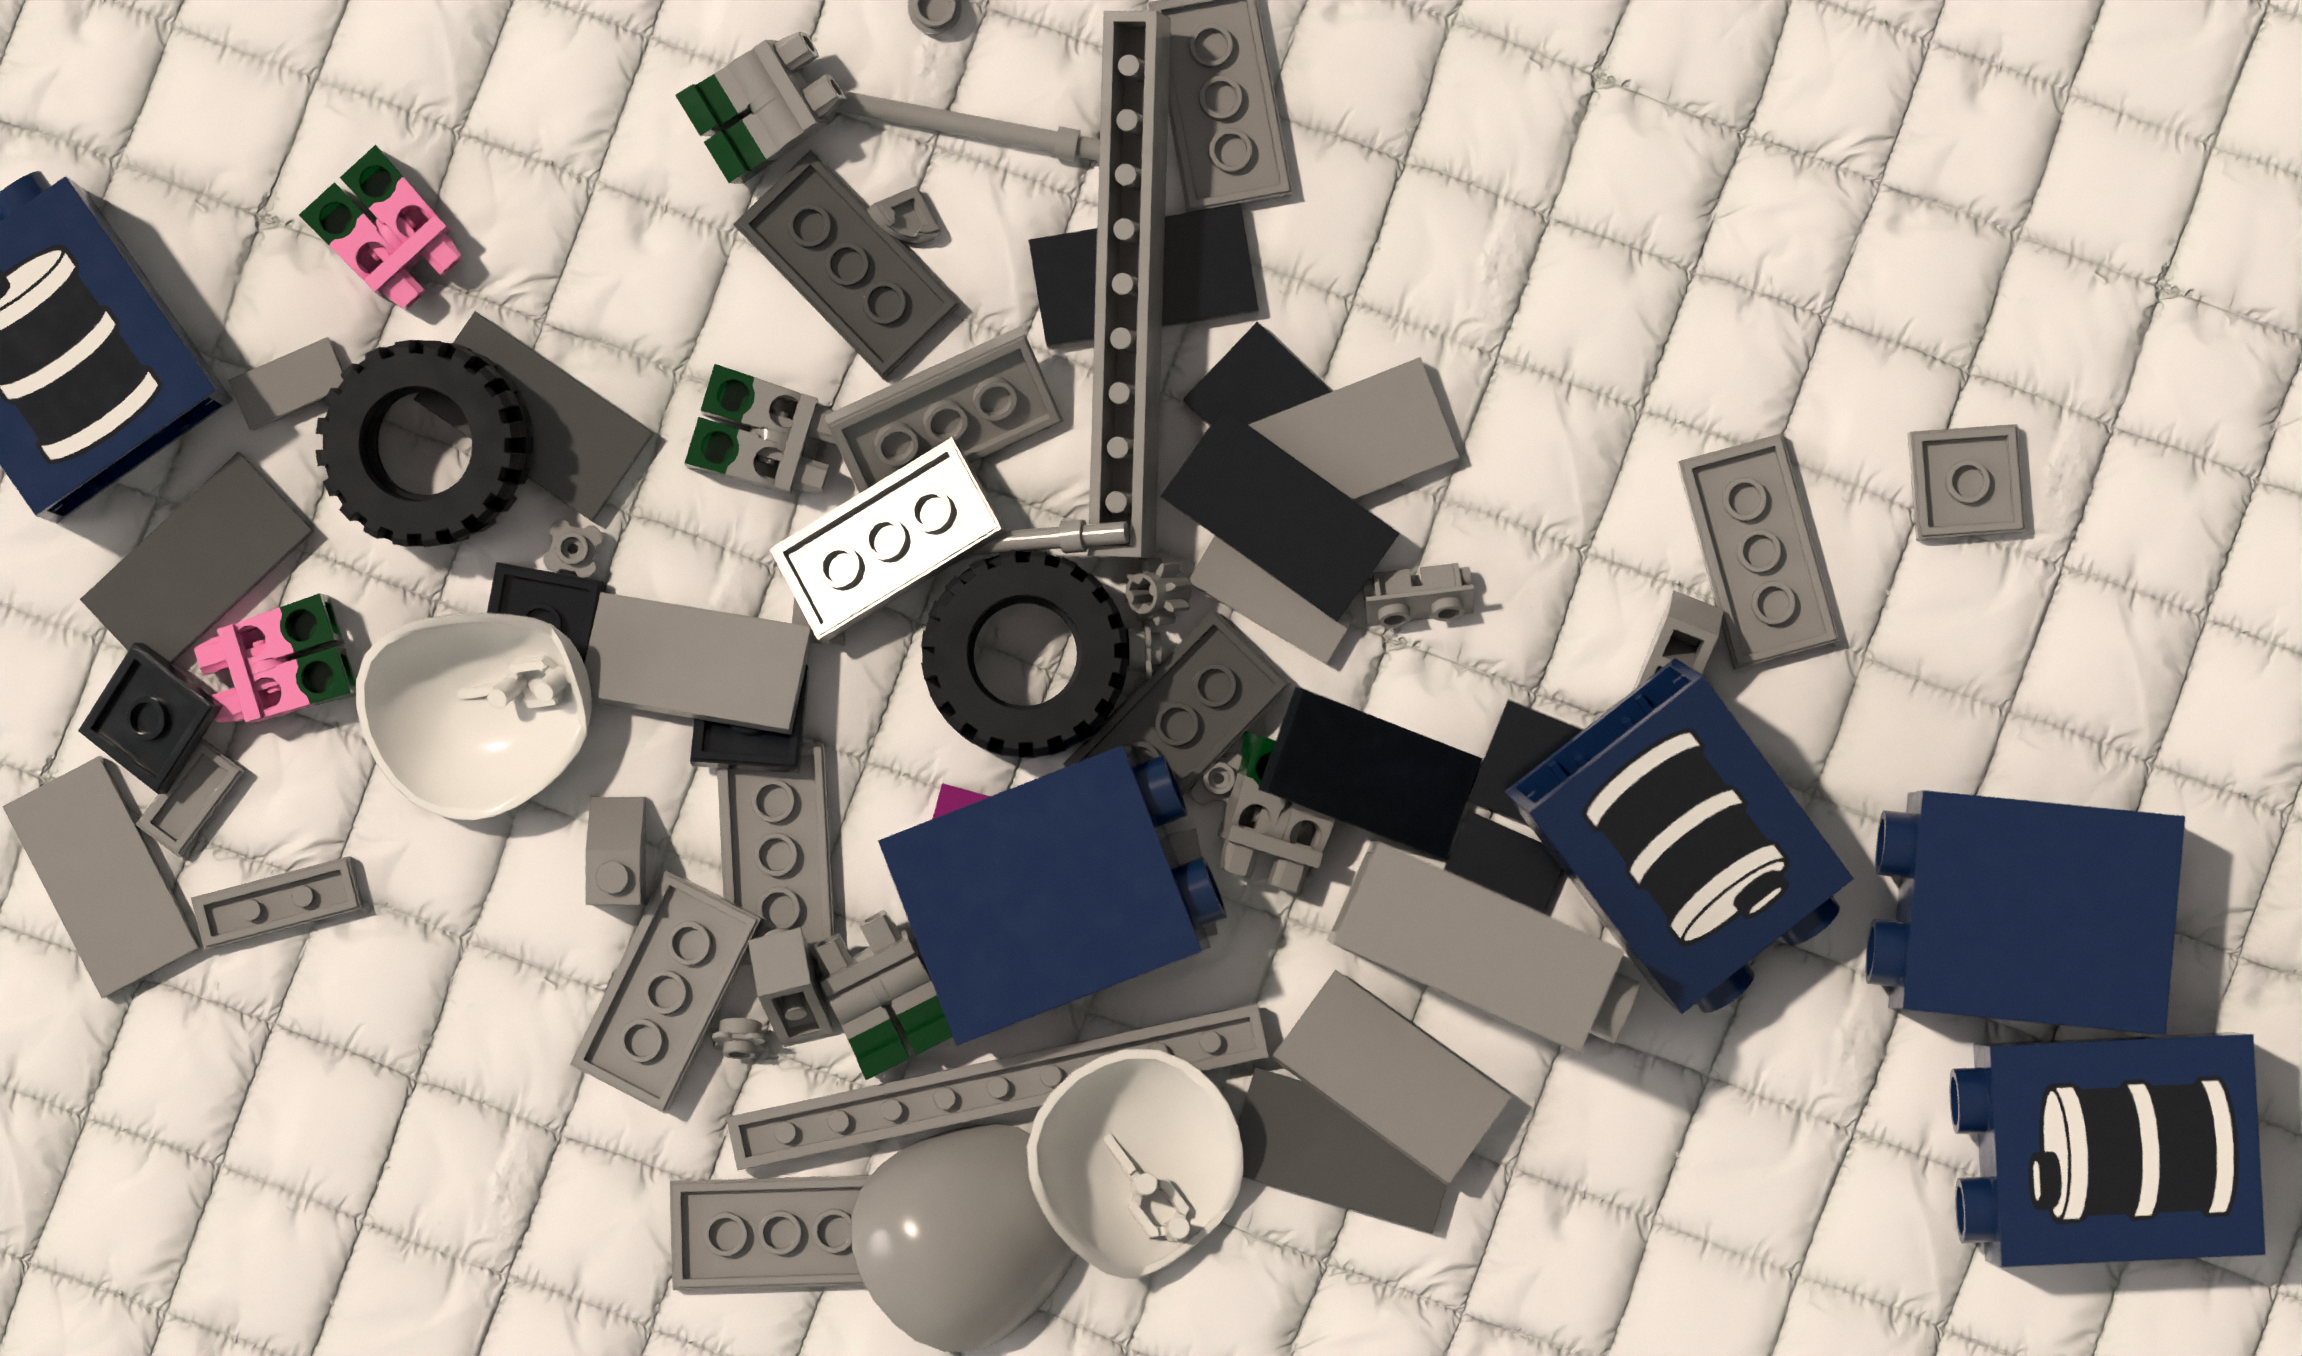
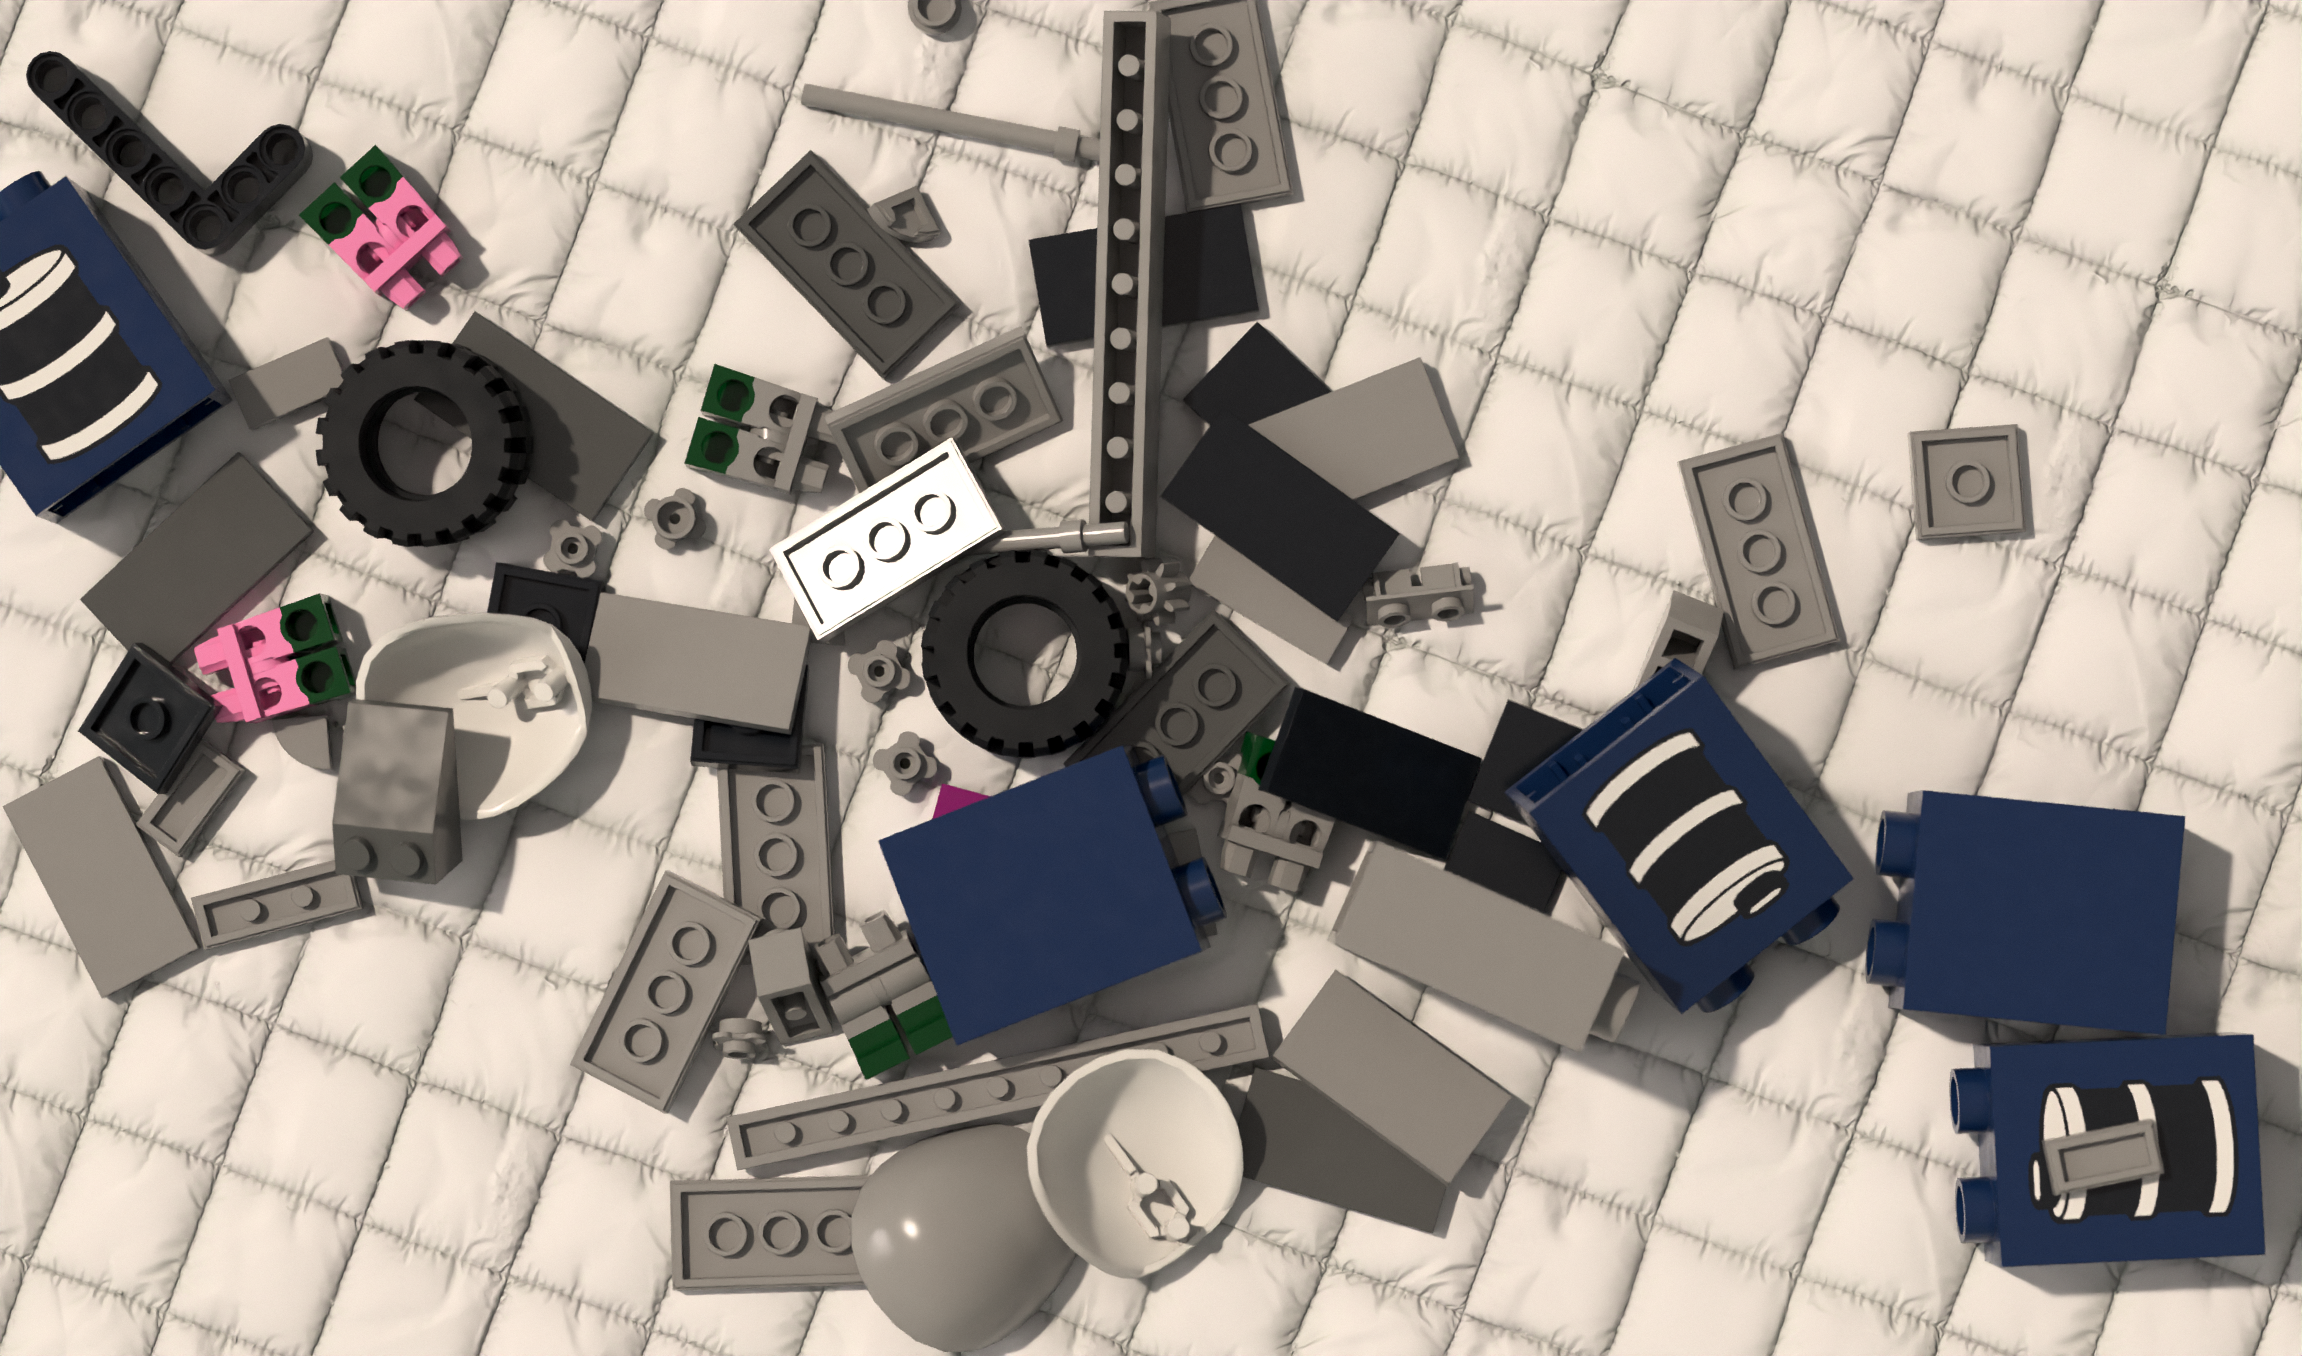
light grey slope [585,797,646,905] -> none
light grey hips [675,32,846,184] -> none
none -> black beam [26,51,313,256]
none -> light grey tile [272,715,333,770]
none -> slope [332,699,463,885]
none -> light grey plate [644,488,706,550]
none -> light grey plate [848,640,911,703]
none -> light grey plate [873,731,937,796]
none -> light grey tile [2042,1118,2164,1195]

